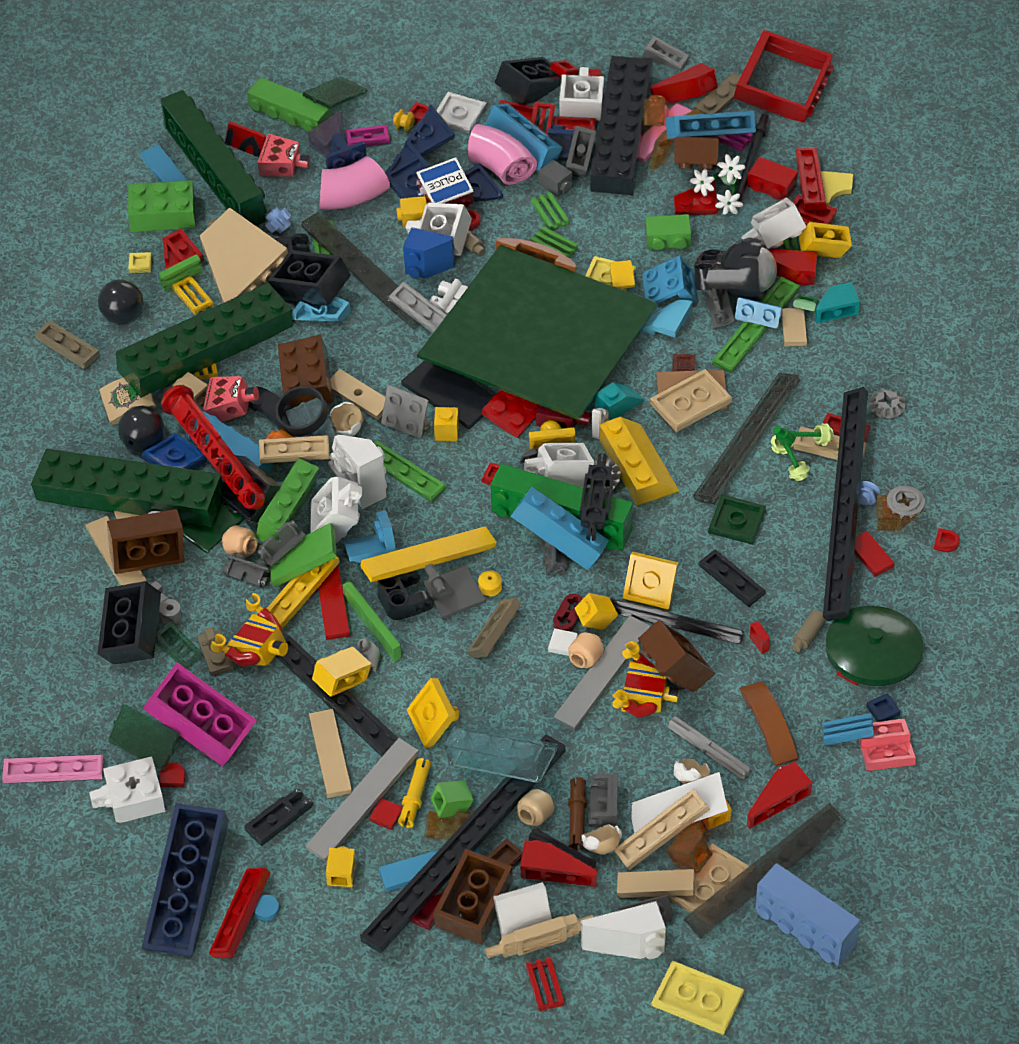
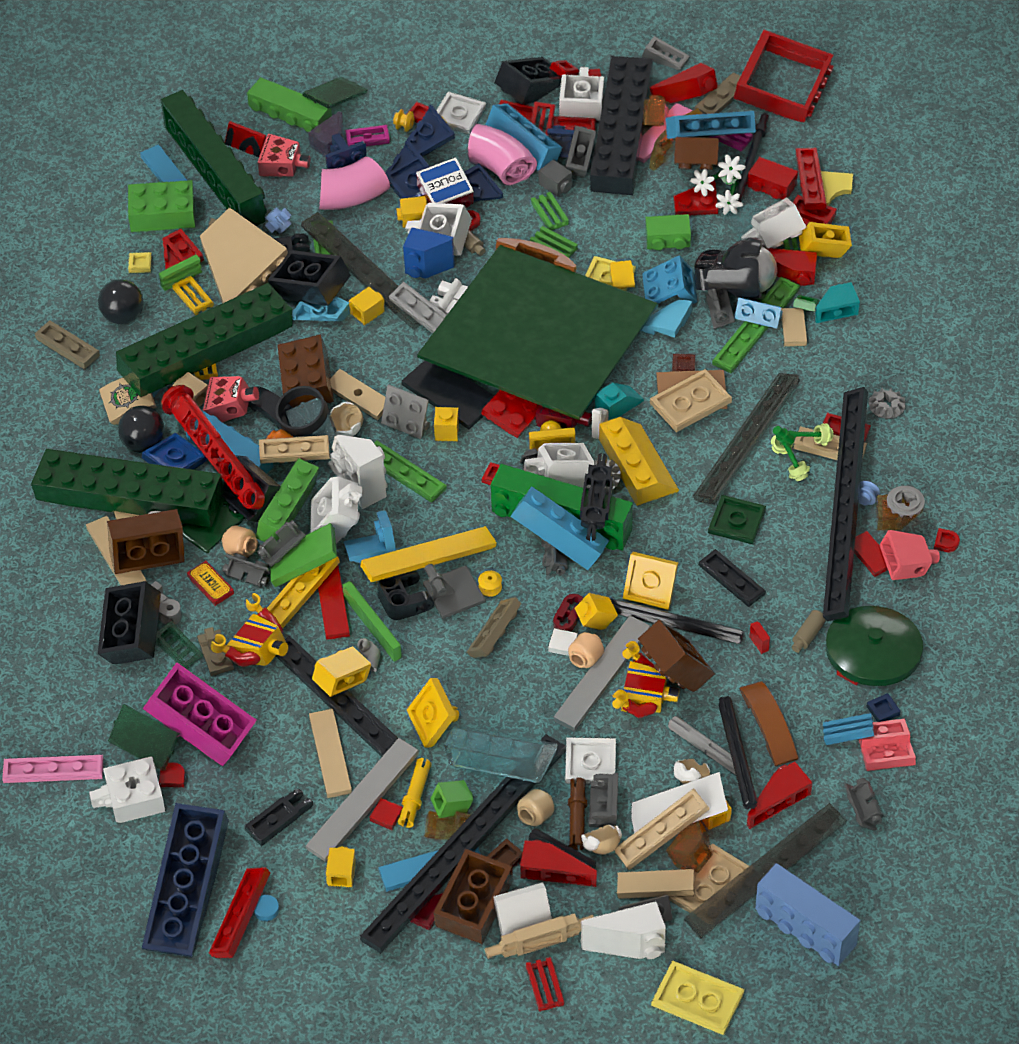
none -> tile [187,561,234,606]
none -> yellow brick [349,287,385,325]
none -> white tile [565,738,616,784]
none -> black axle [718,696,758,810]
none -> dark grey hinge [845,778,883,831]
none -> coral torso [880,530,940,580]

